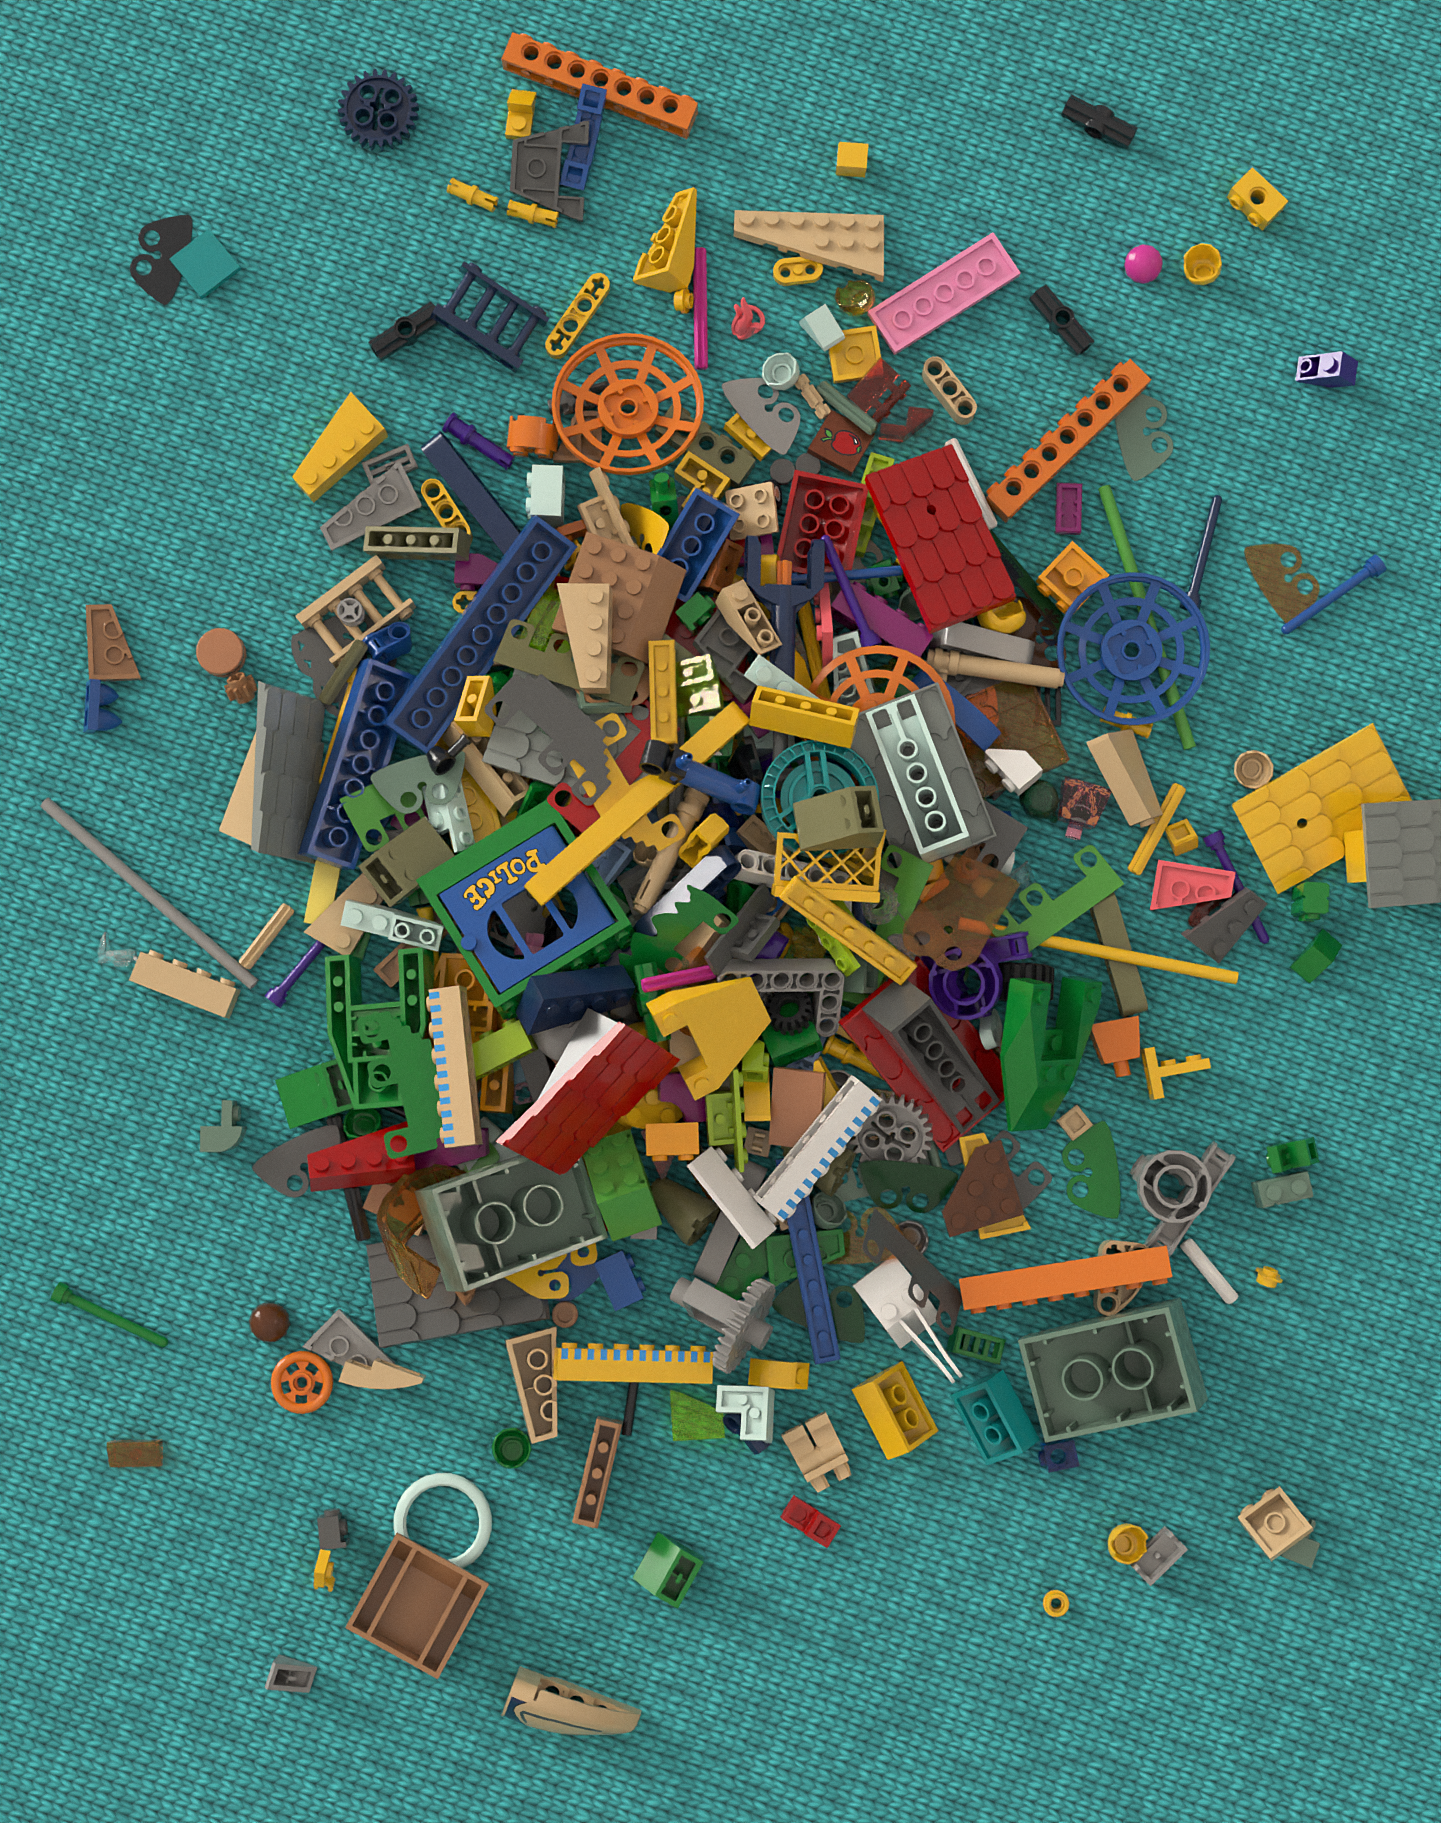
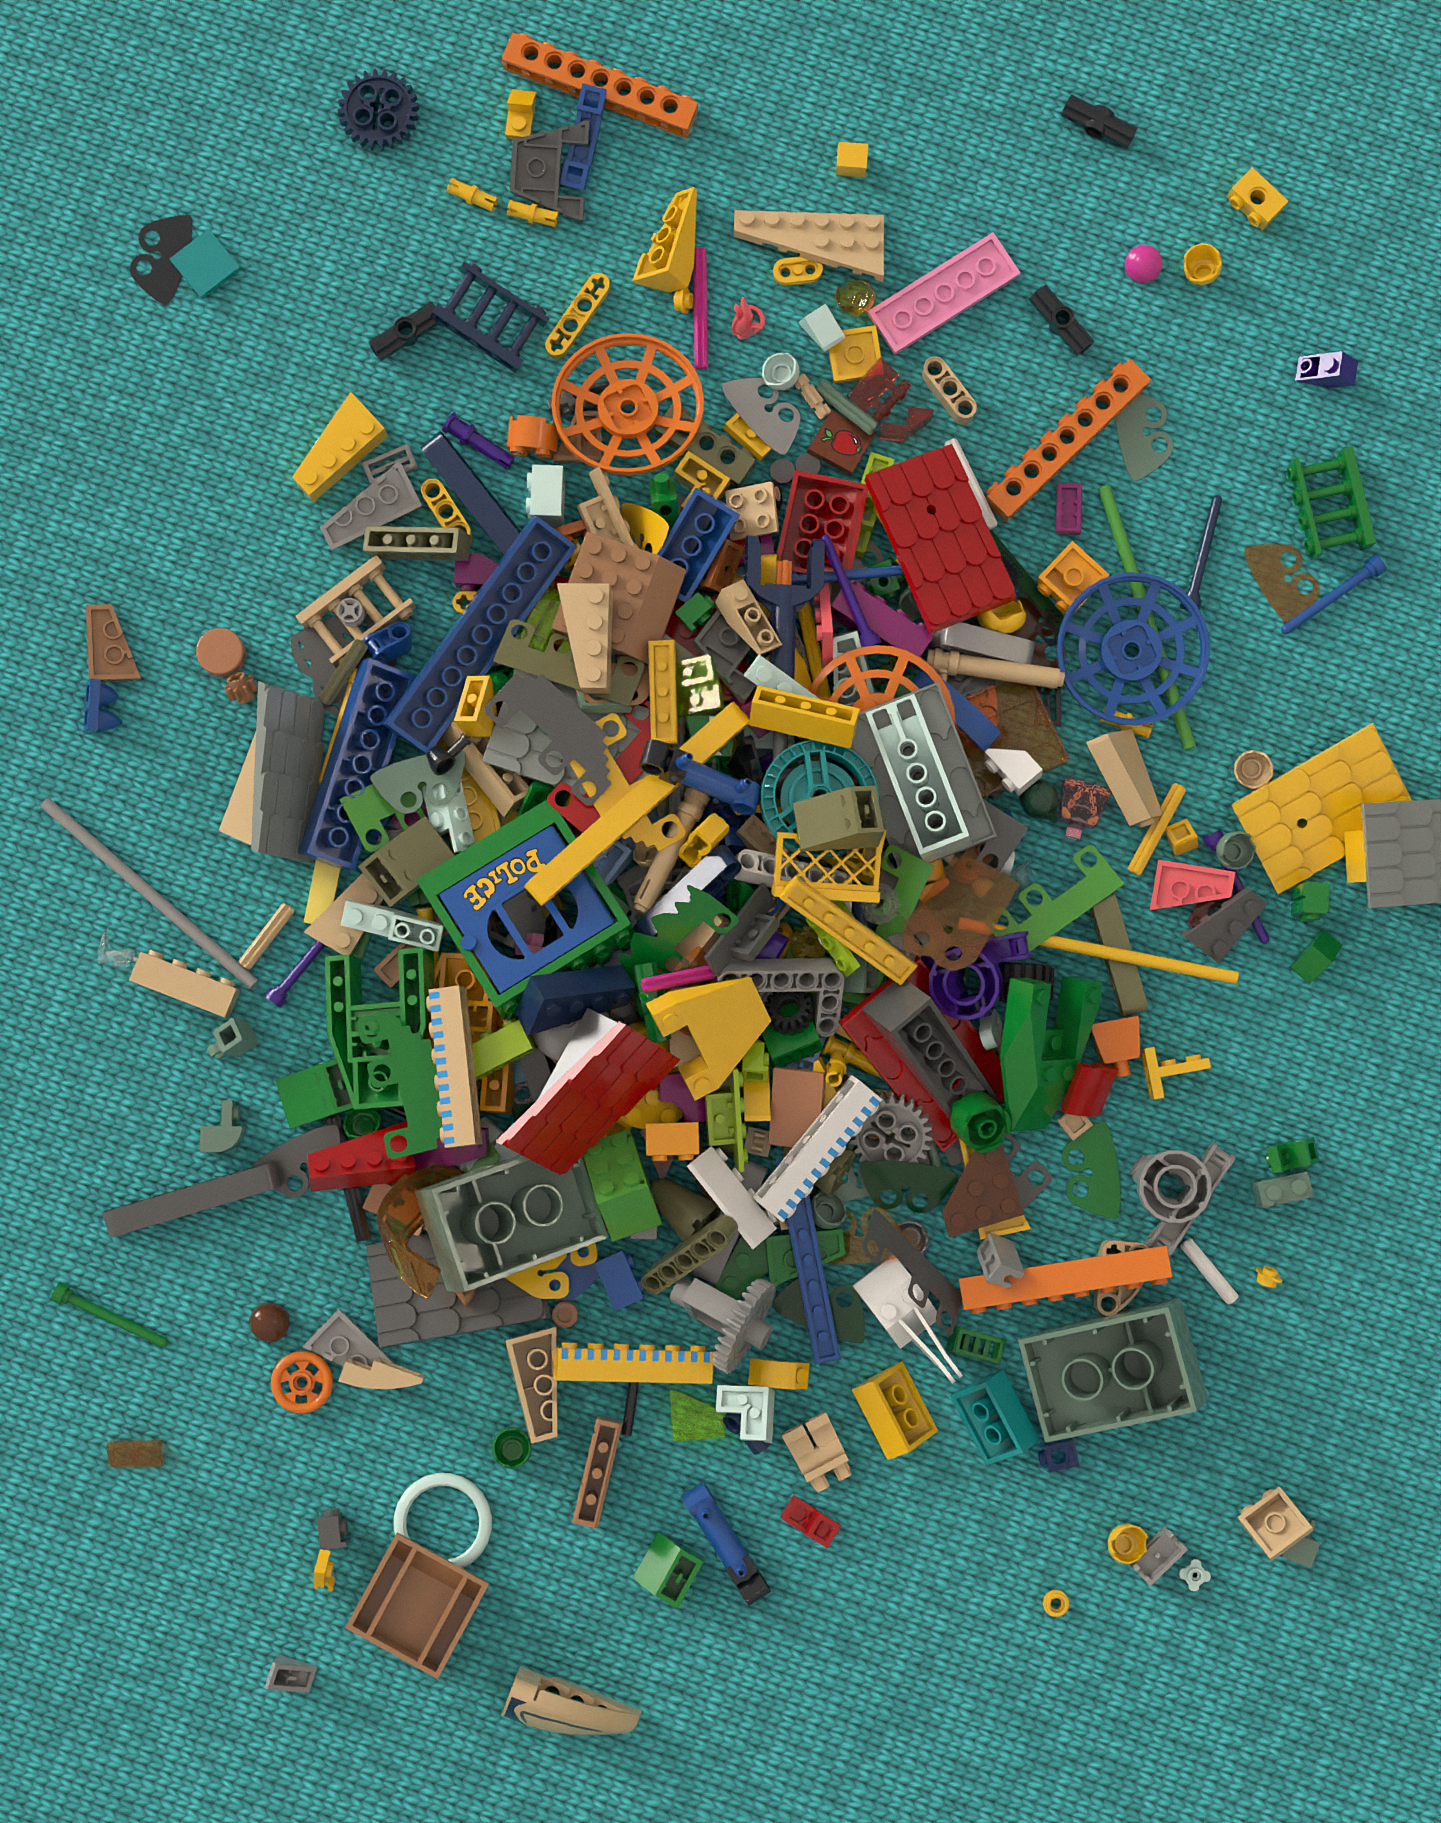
none -> dark grey beam [102,1161,281,1238]
none -> sand green brick [207,1018,259,1059]
none -> olive beam [641,1215,738,1294]
none -> blue piece [681,1482,771,1606]
none -> yellow pin [825,1050,847,1087]
none -> green brick [950,1092,1011,1153]
none -> light grey hinge [976,1232,1025,1288]
none -> red slope [1060,1062,1118,1117]
none -> light aqua plate [1179,1559,1211,1591]
none -> sand green hair [1216,831,1256,870]
none -> green fence [1287,446,1376,560]

